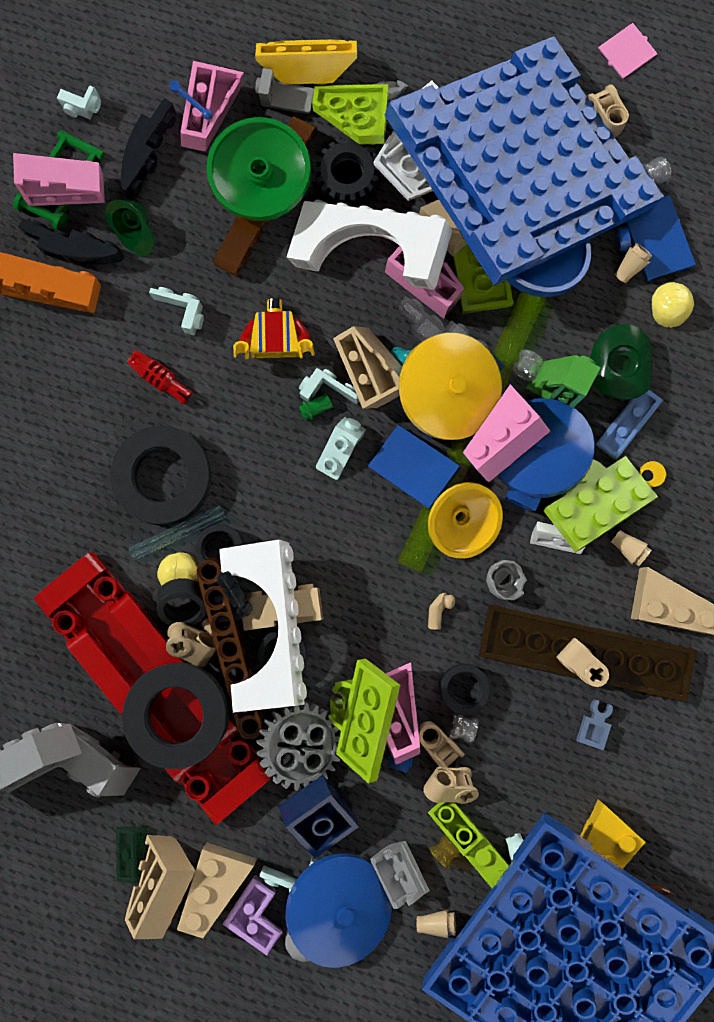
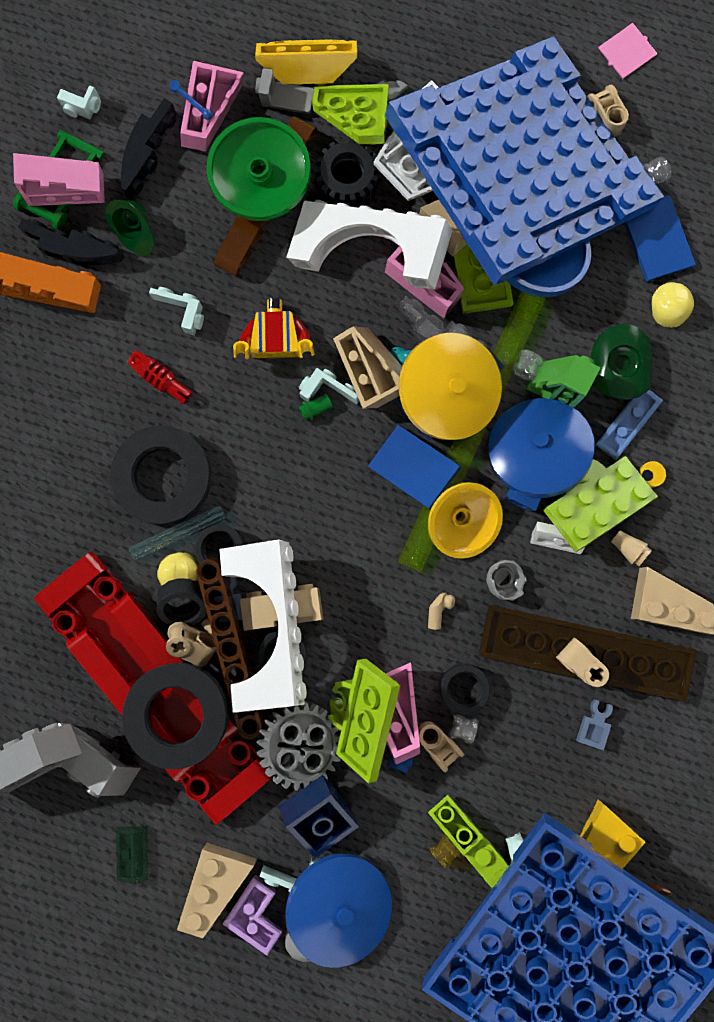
tan wedge [125,835,195,939] -> none
black axle [216,571,253,618] -> none
light aqua bracket [316,417,366,480] -> none
light grey hinge [370,841,430,909] -> none
tan cone [417,910,456,939] -> none
tan piece [423,767,479,804] -> none
bright pink wedge [463,384,550,482] -> none
blue tile [615,226,631,253] -> none
tan cone [615,243,652,283] -> none

